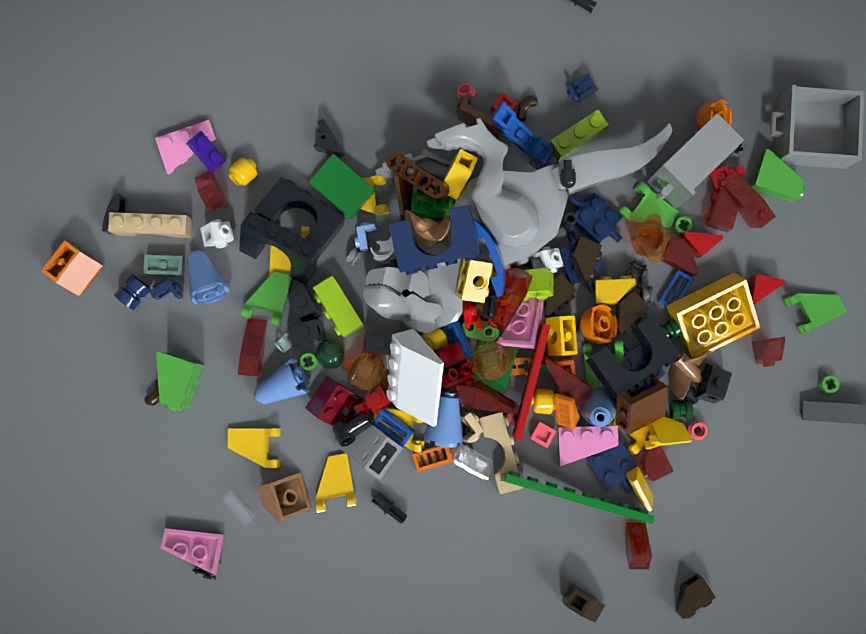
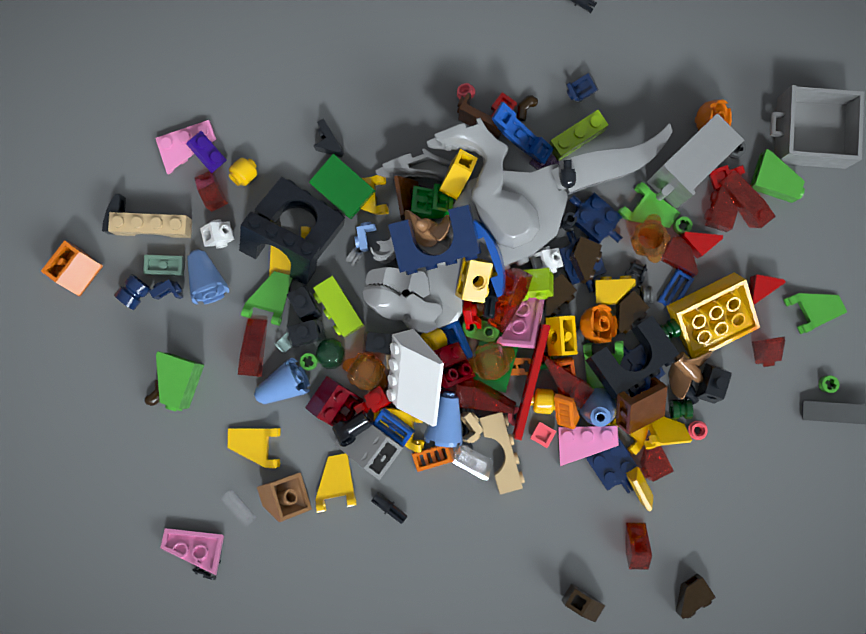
reddish brown beam [386,152,449,200] -> none
green plate [500,471,655,524] -> none

